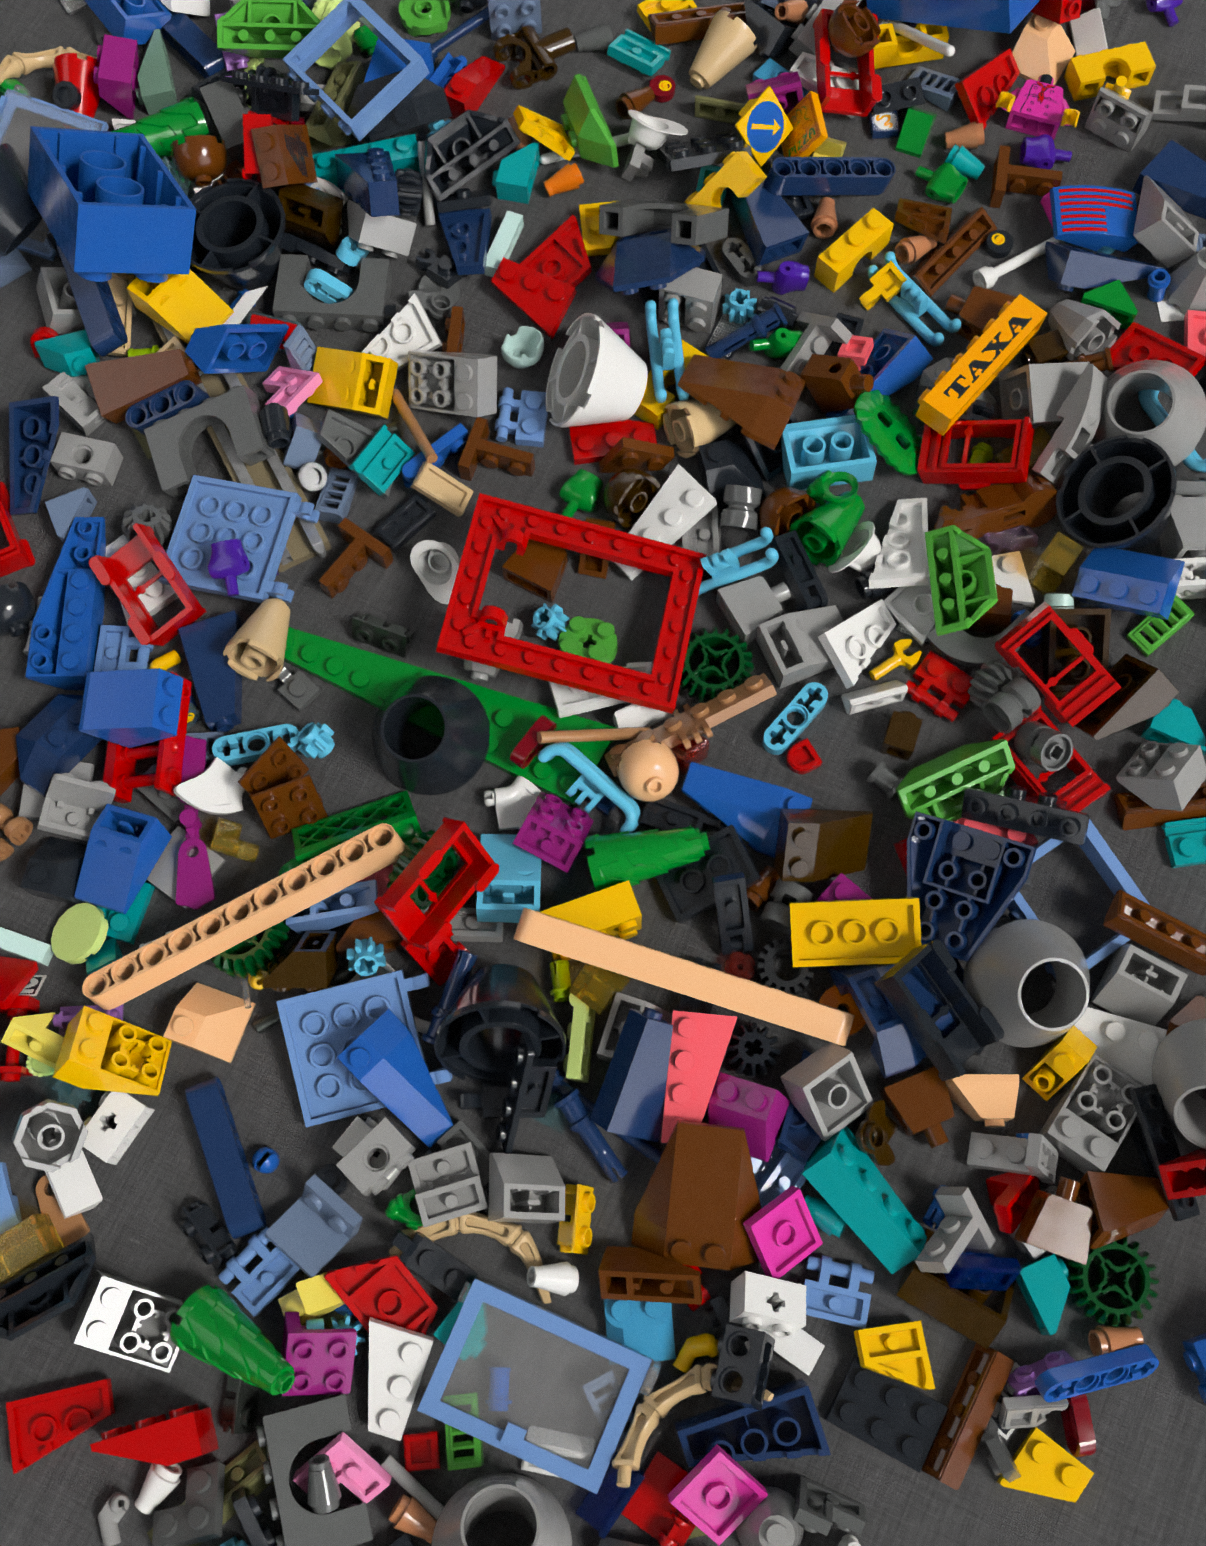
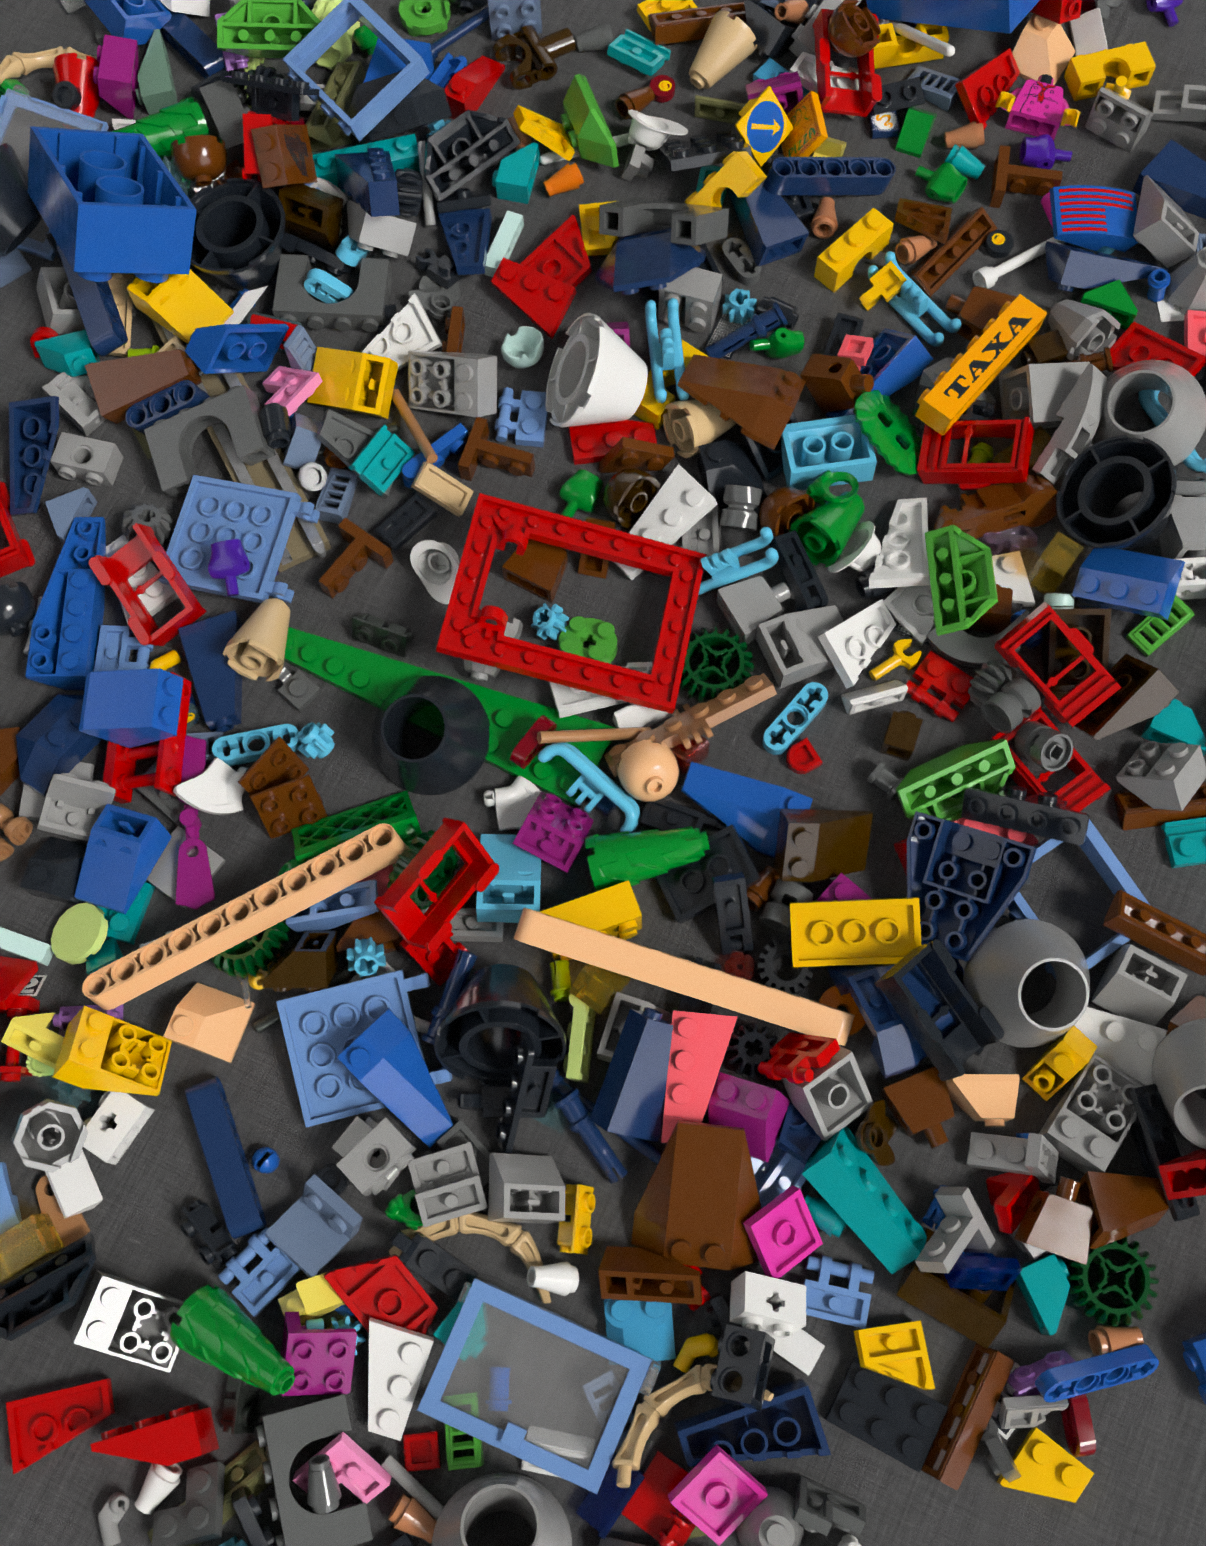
clear yellow piece [209,817,259,863] -> none
dark purple piece [756,261,809,295] -> none
light grey bracket [780,311,853,379] -> none
none -> red plate [758,1032,840,1084]

